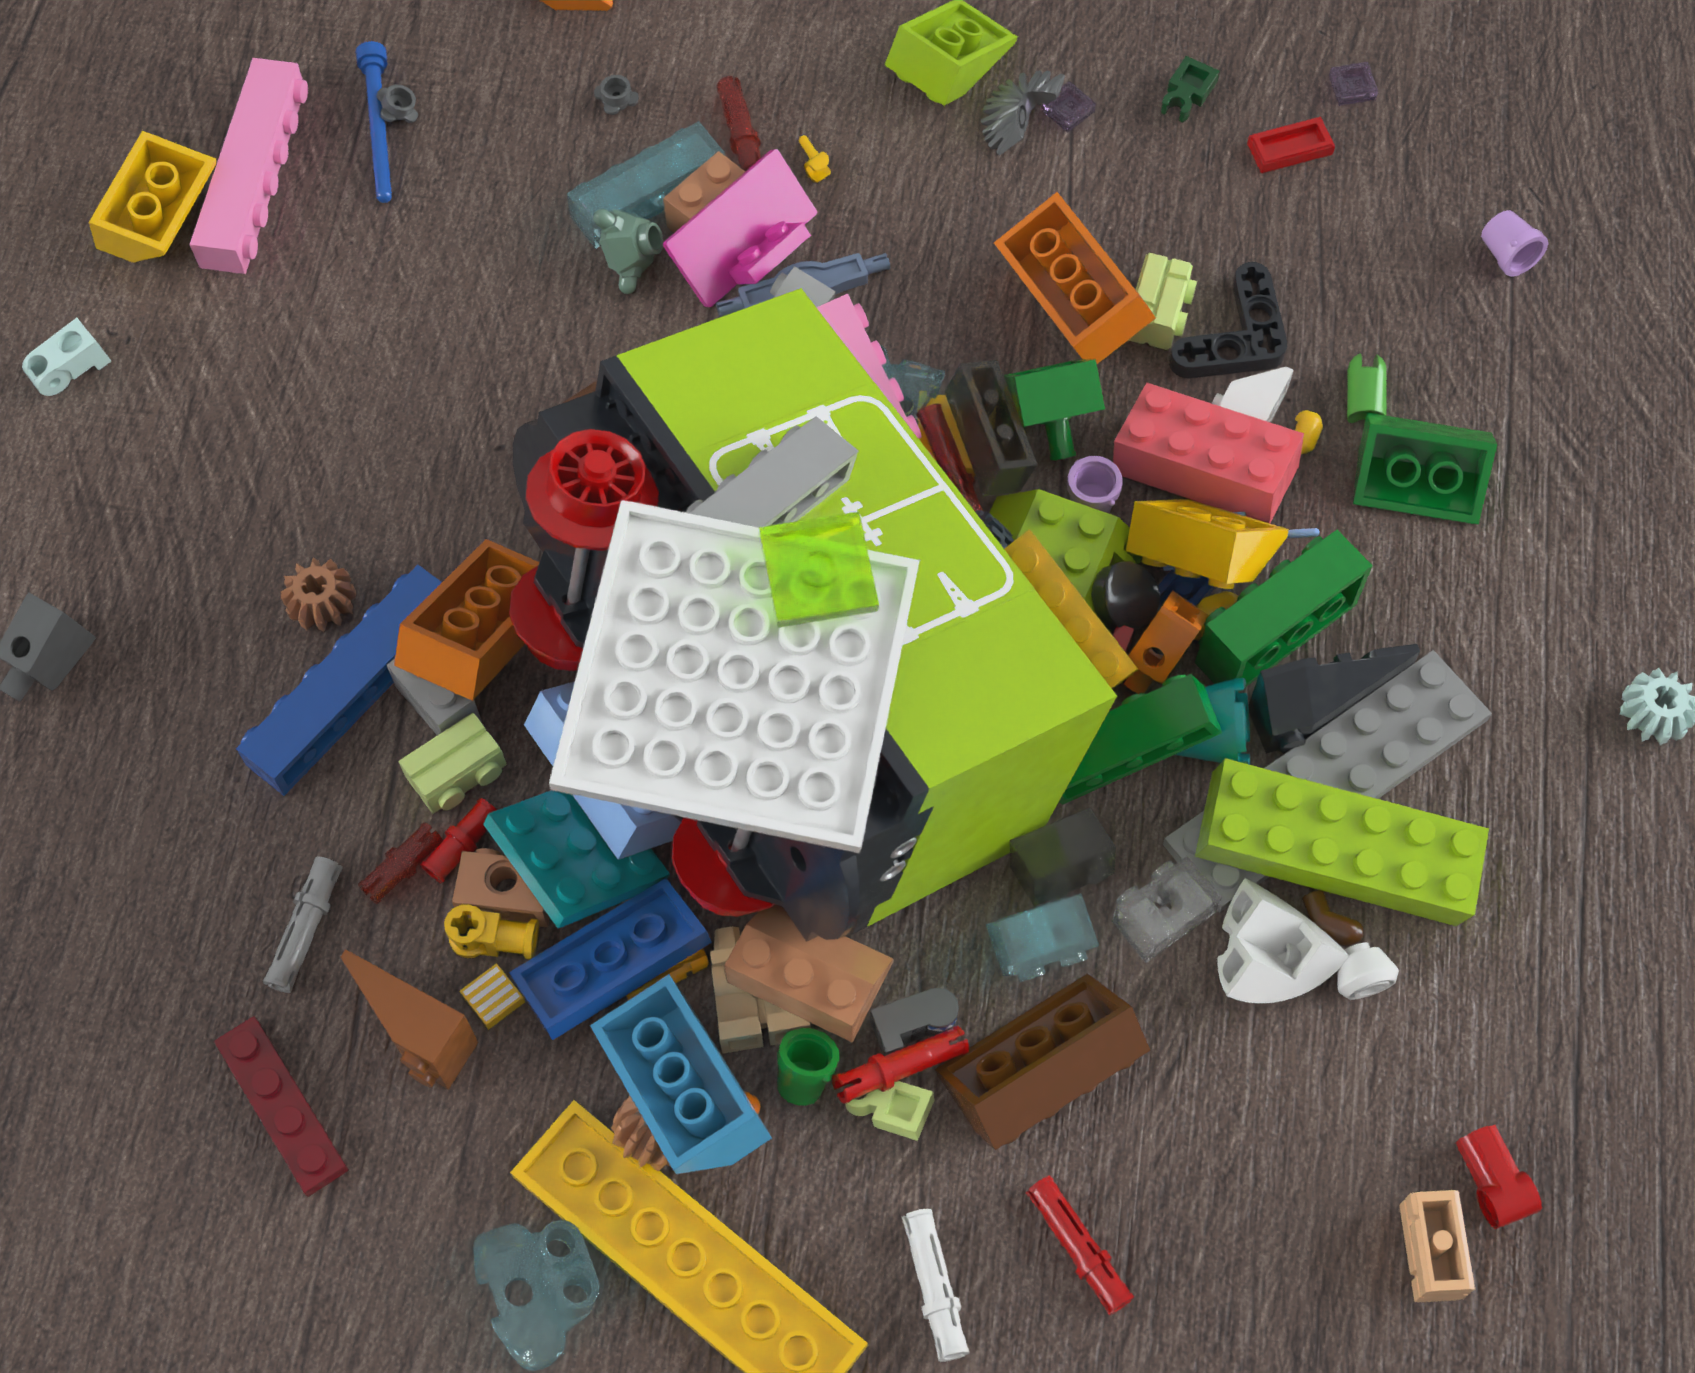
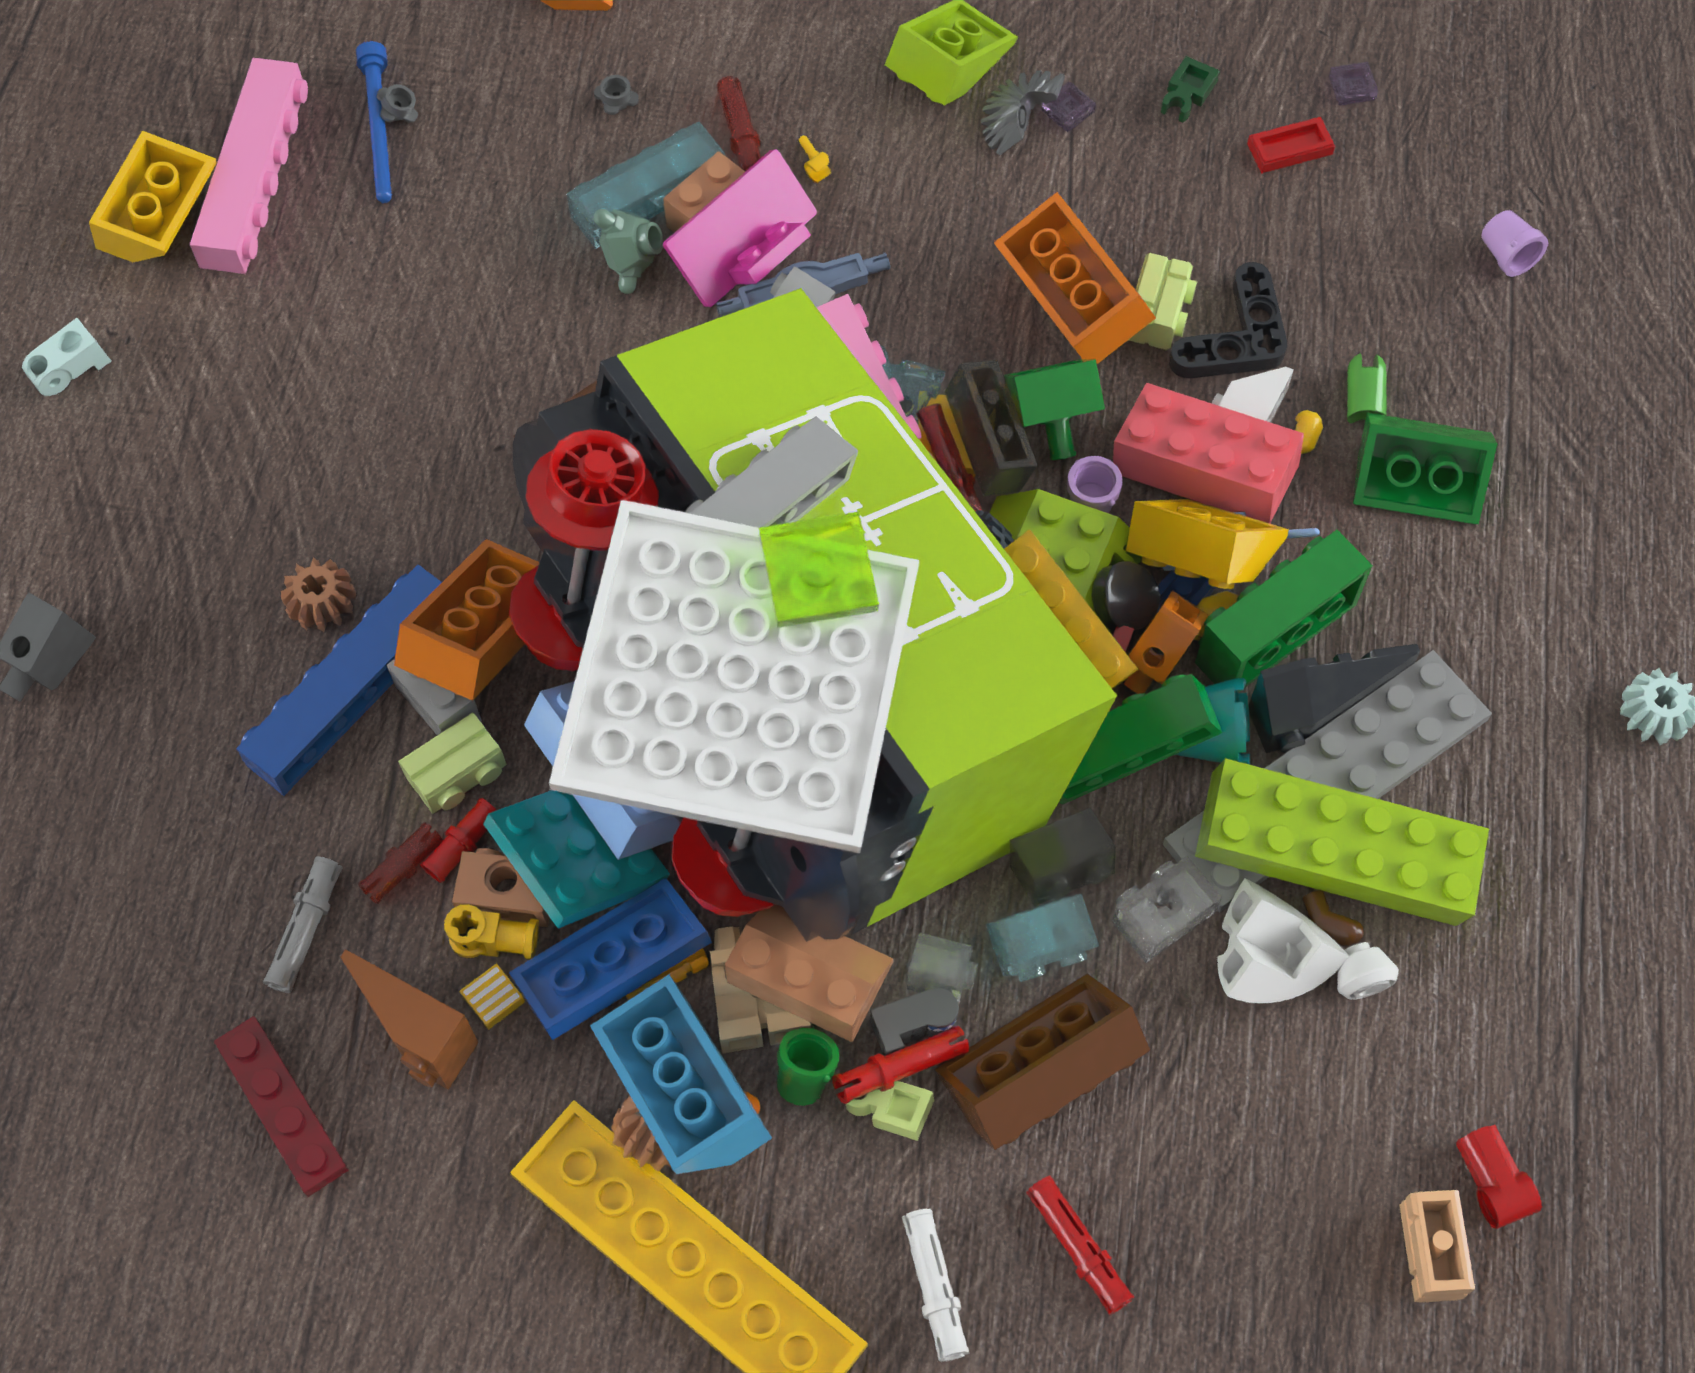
clear light blue piece [473,1220,600,1371] -> none
none -> clear brick [907,932,979,1003]

